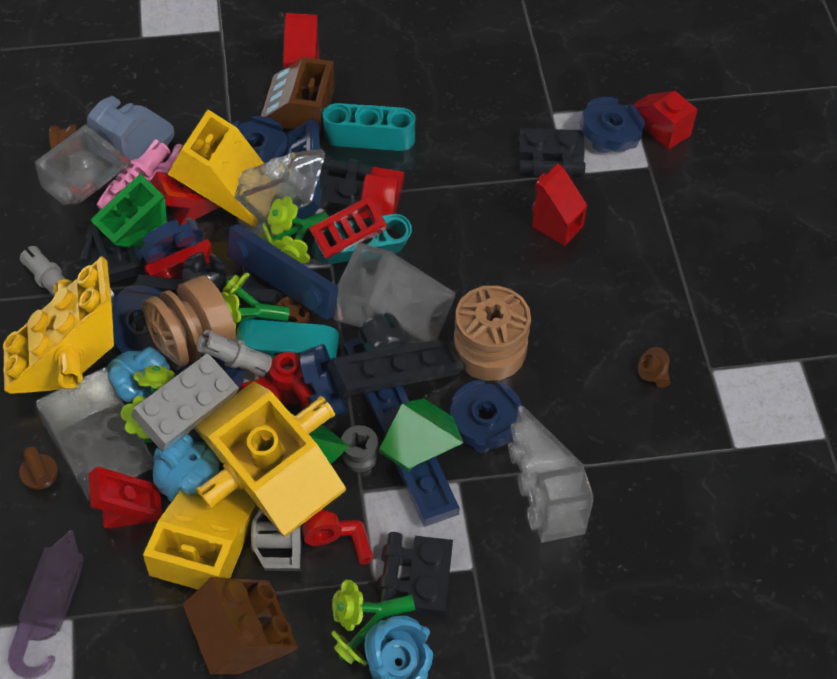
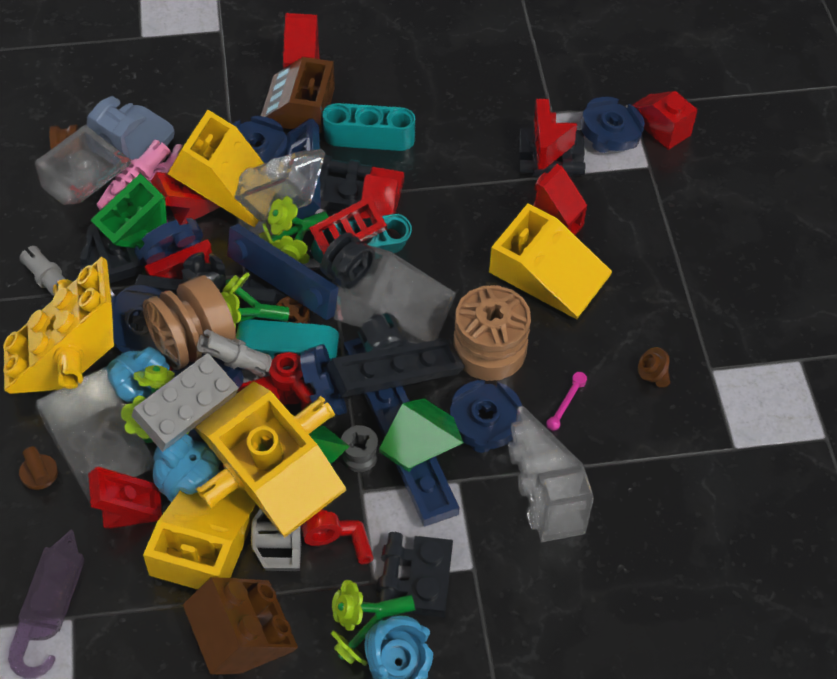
none -> black wheel [320,233,375,290]
none -> yellow slope [489,203,612,319]
none -> red slope [533,99,577,169]
none -> dark pink hinge [546,372,587,431]

